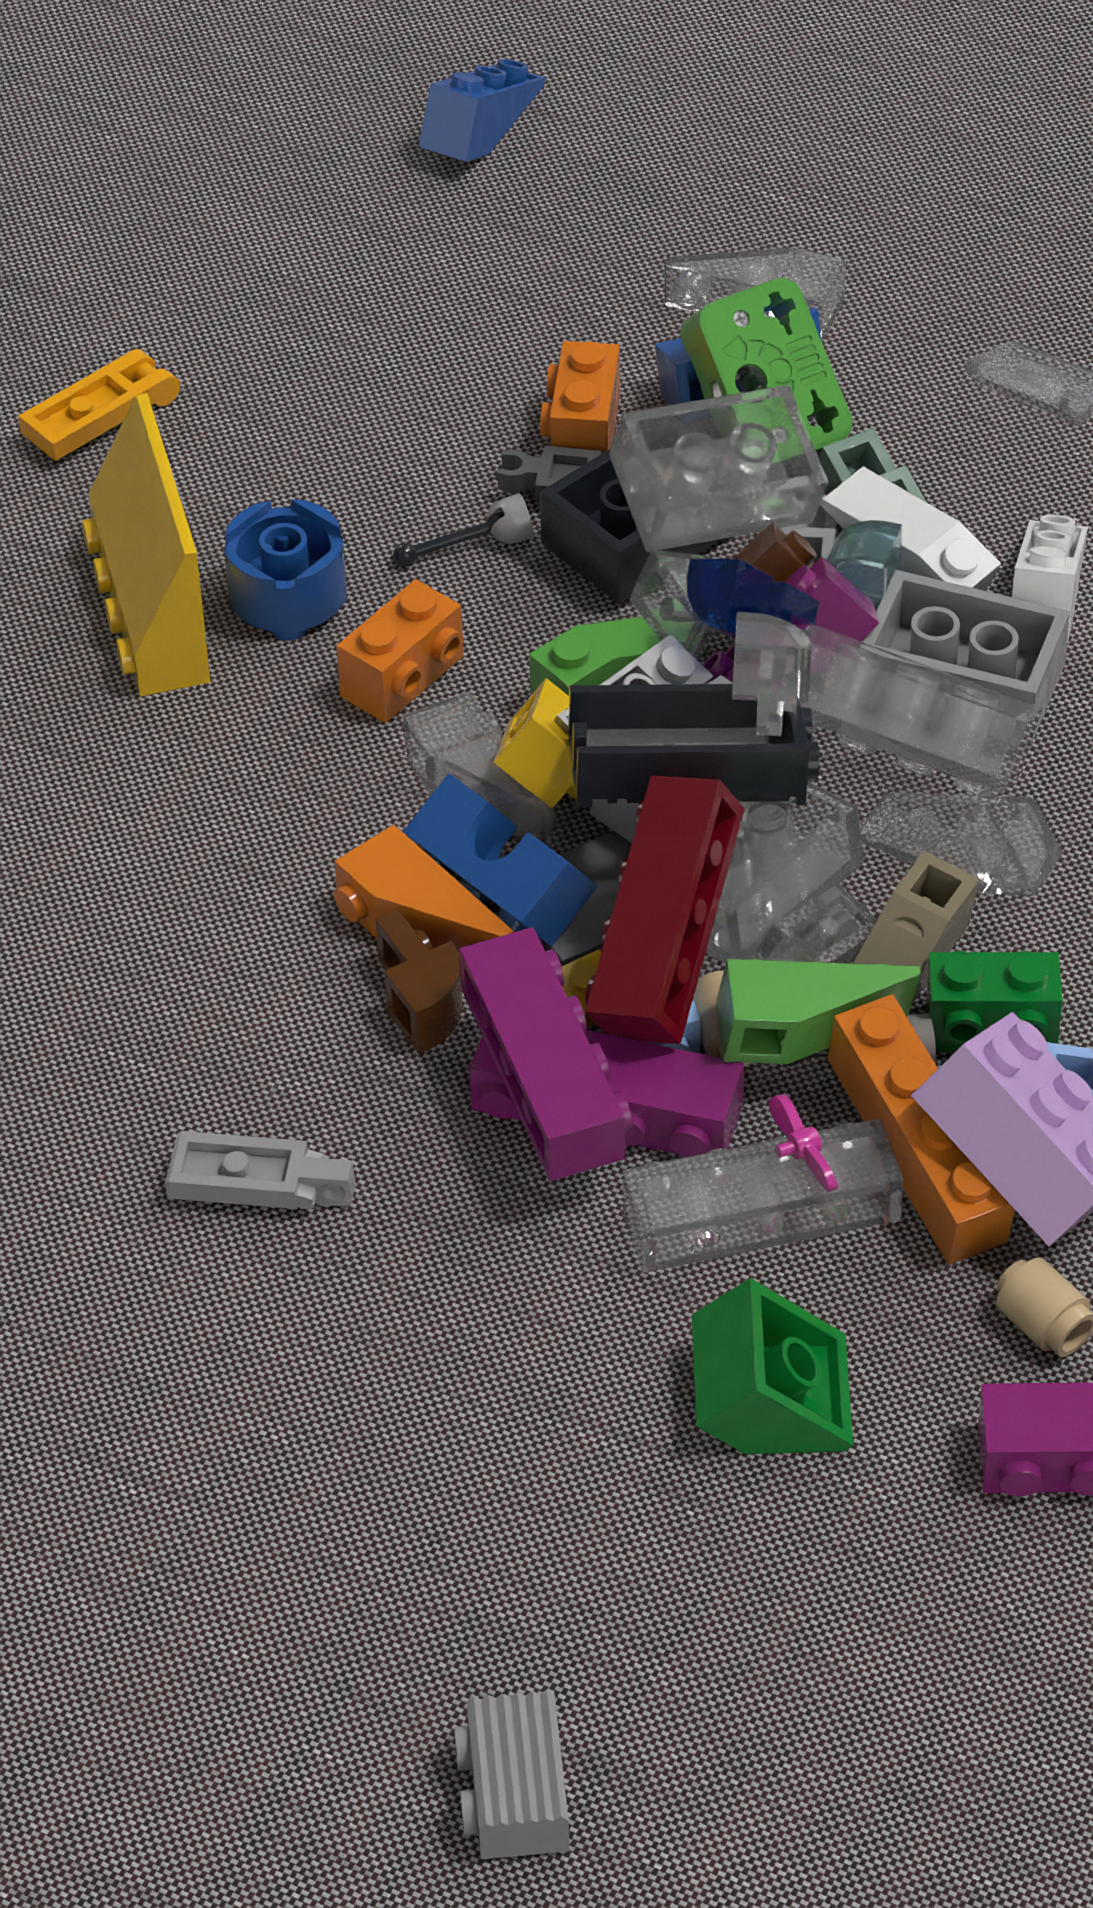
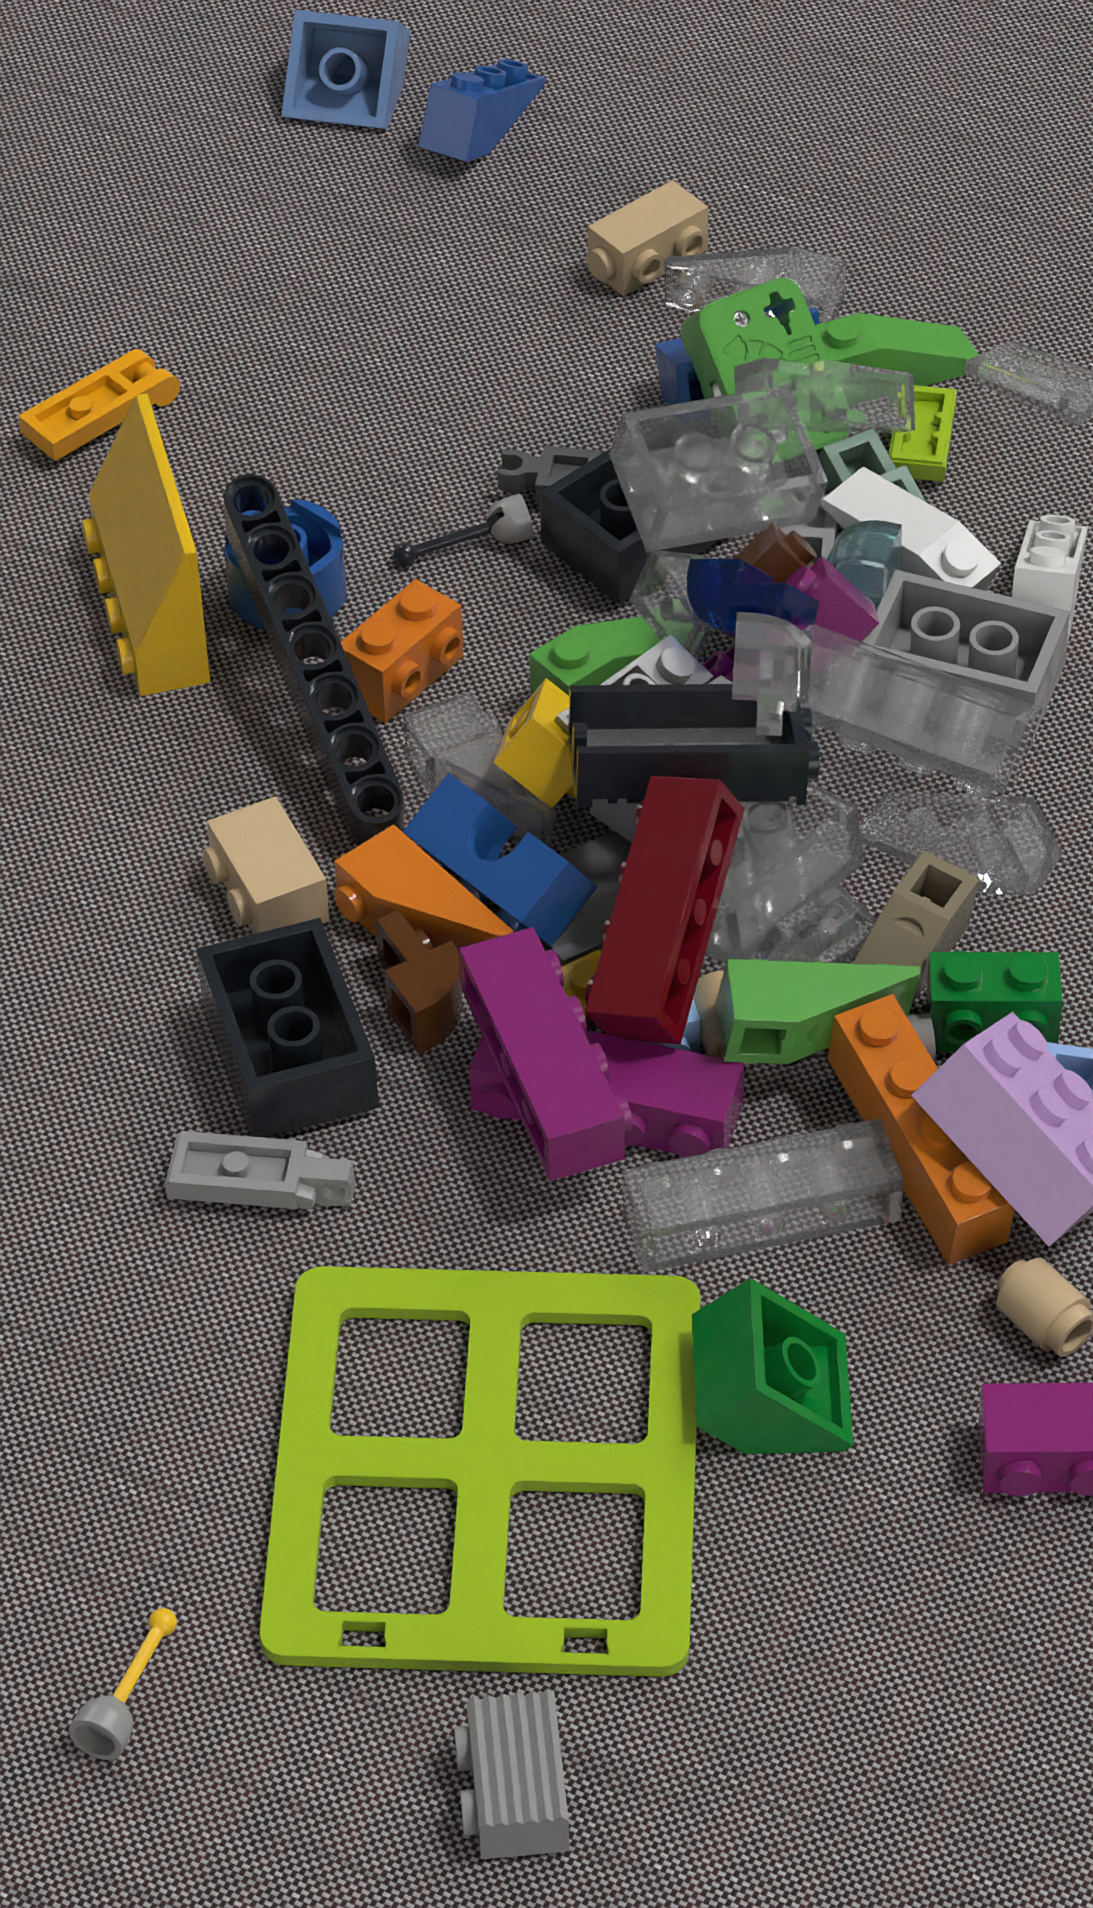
orange brick [540,341,620,454] -> none
dark pink piece [769,1094,838,1192] -> none
none -> light grey hinge [69,1608,177,1760]
none -> black brick [196,918,379,1138]
none -> tan brick [202,796,330,934]
none -> black beam [223,474,404,846]
none -> lime window [259,1266,701,1677]
none -> medium blue slope [281,10,411,130]
none -> tan brick [586,180,708,297]
none -> clear slope [734,358,915,433]
none -> bright green slope [815,313,983,408]
none -> lime plate [889,384,957,482]

